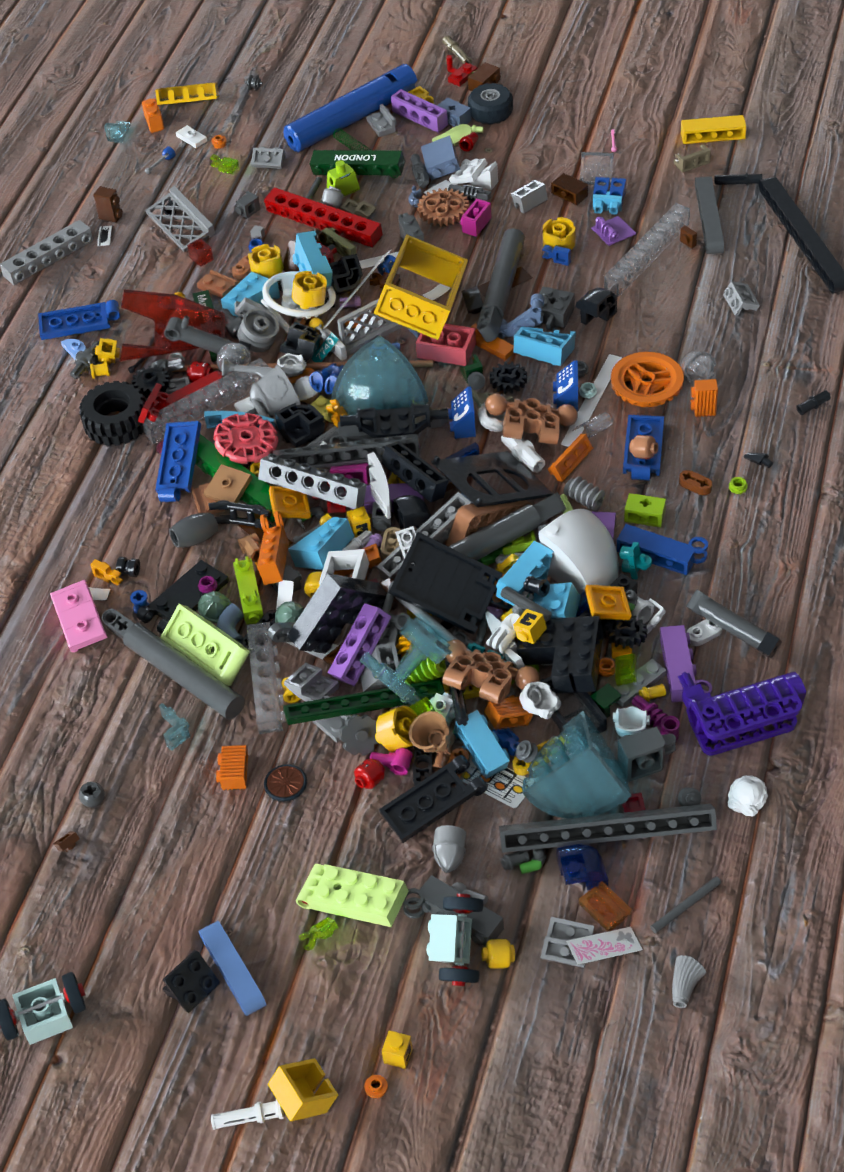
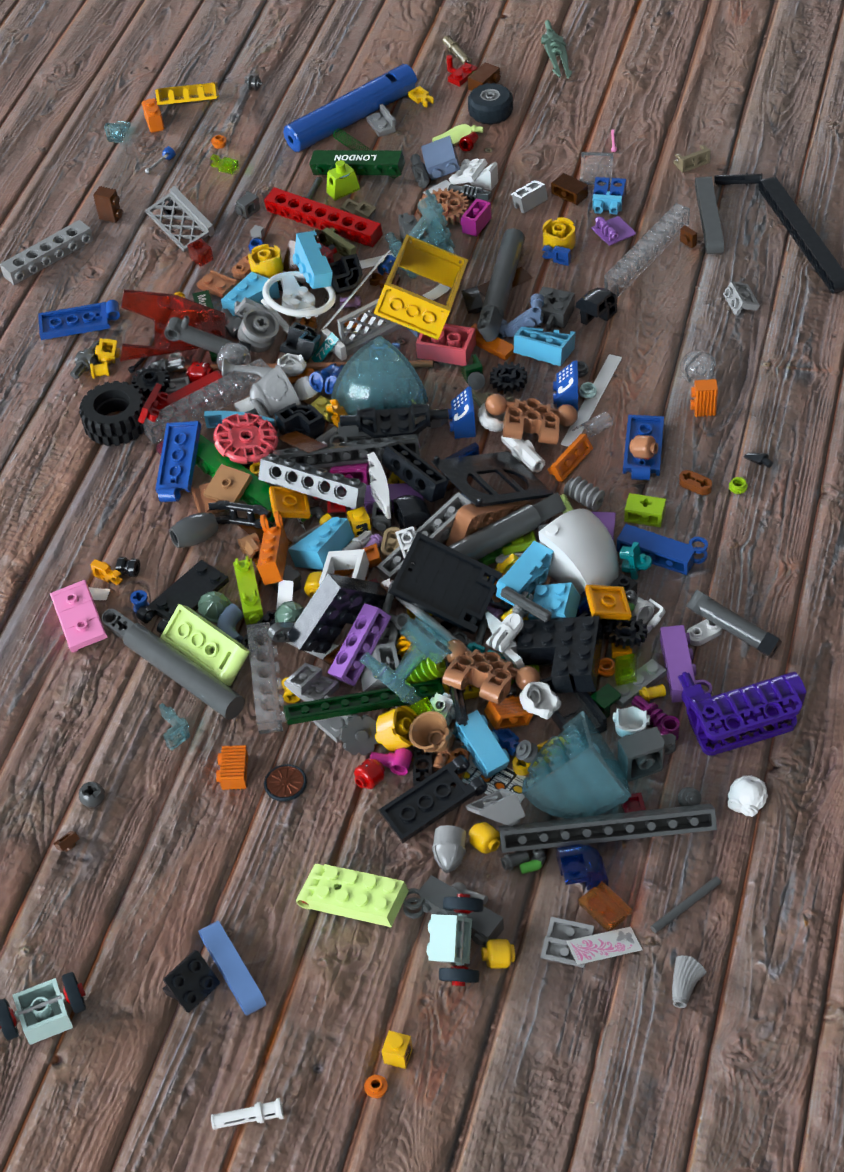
light blue plate [61,339,86,359] -> none
sticker [97,226,112,246] -> none
white plate [176,125,207,148] -> none
magenta plate [198,576,217,593] -> none
light grey bracket [251,147,286,169] -> none
yellow piece [268,1058,338,1122] -> none
yellow brick [292,271,327,309] -> none
clear neon green plate [298,917,339,951] -> none
yellow hinge [309,317,328,339] -> none
light grey head [321,186,344,209] -> none
medium lavender brick [391,89,448,133] -> none
sand blue arm [408,186,422,208] -> none
sand blue brick [437,97,472,127] -> none
yellow brick [513,609,547,644] -> none
black bush [523,576,550,597] -> none
orange gear [611,352,684,407] -> none
yellow brick [681,115,746,144] -> none
black axle [796,390,831,415] -> none
none -> reddish brown sticker [278,431,328,453]
none -> clear light blue plate [385,190,455,279]
none -> light grey slope [465,788,525,826]
none -> yellow head [469,822,500,854]
none -> sand green sword [541,20,572,78]

